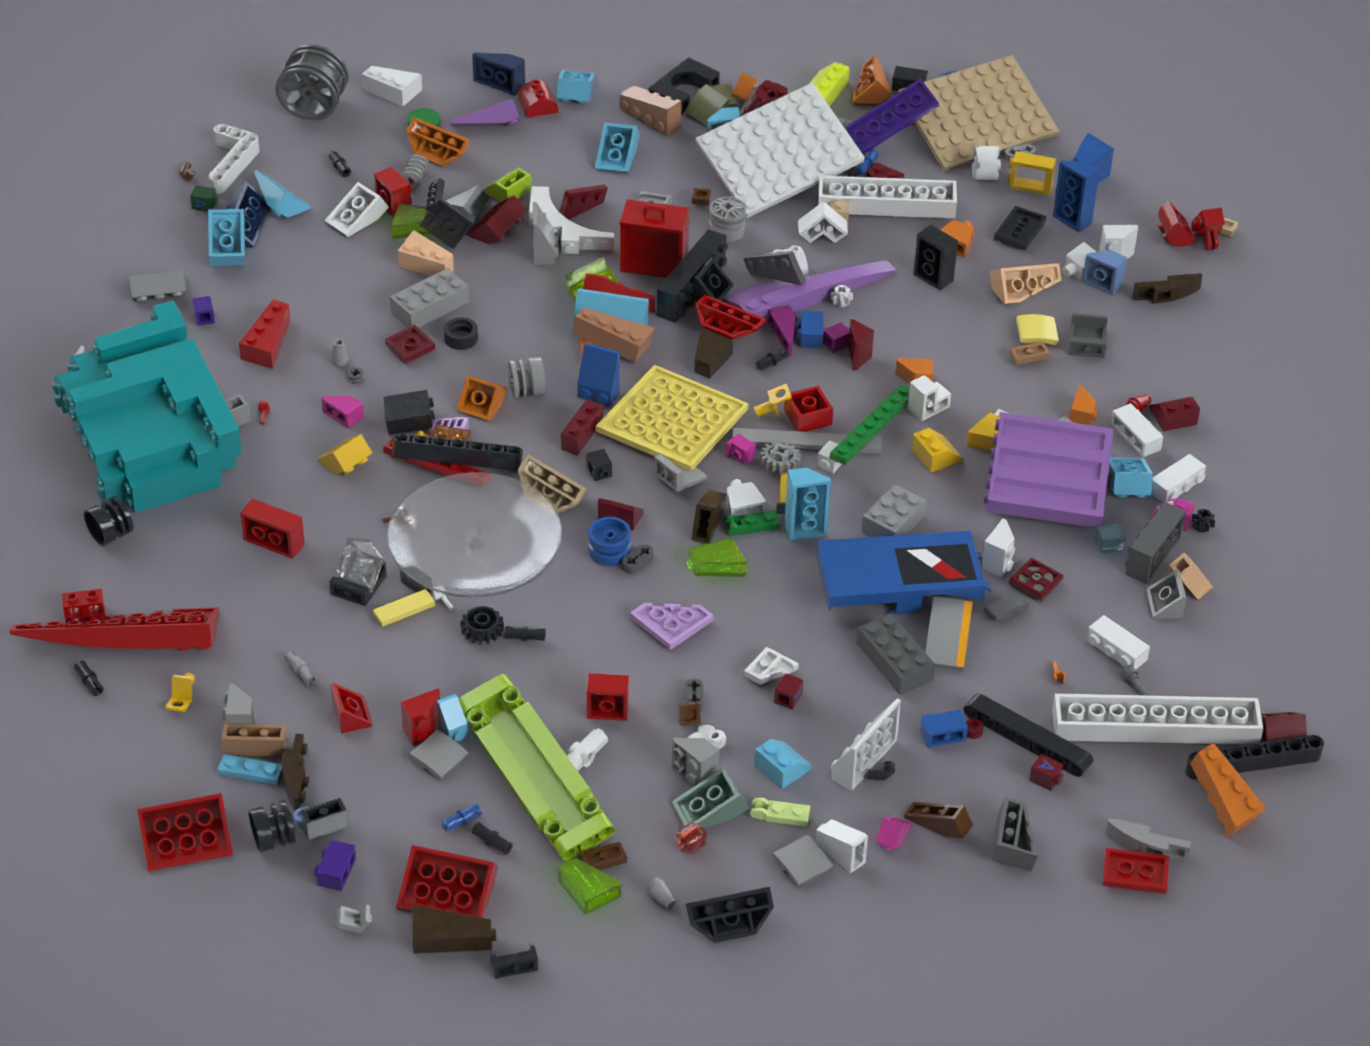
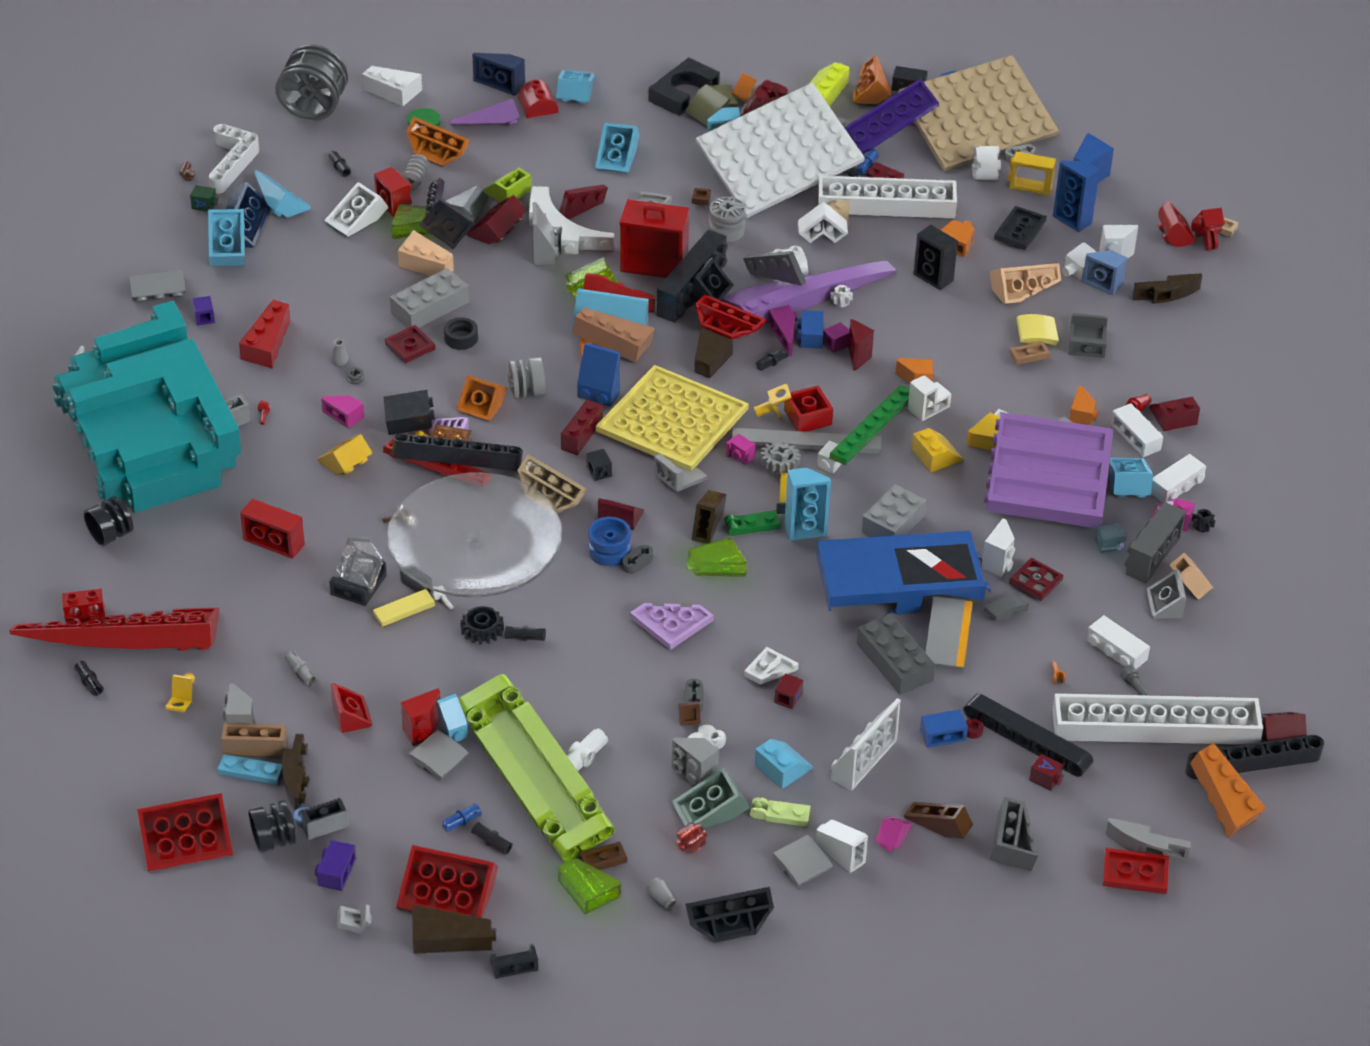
red brick [587,673,629,721] -> none
nougat wedge [620,86,681,136] -> none
white torso [726,479,766,516] -> none
black arm [867,761,896,781] -> none

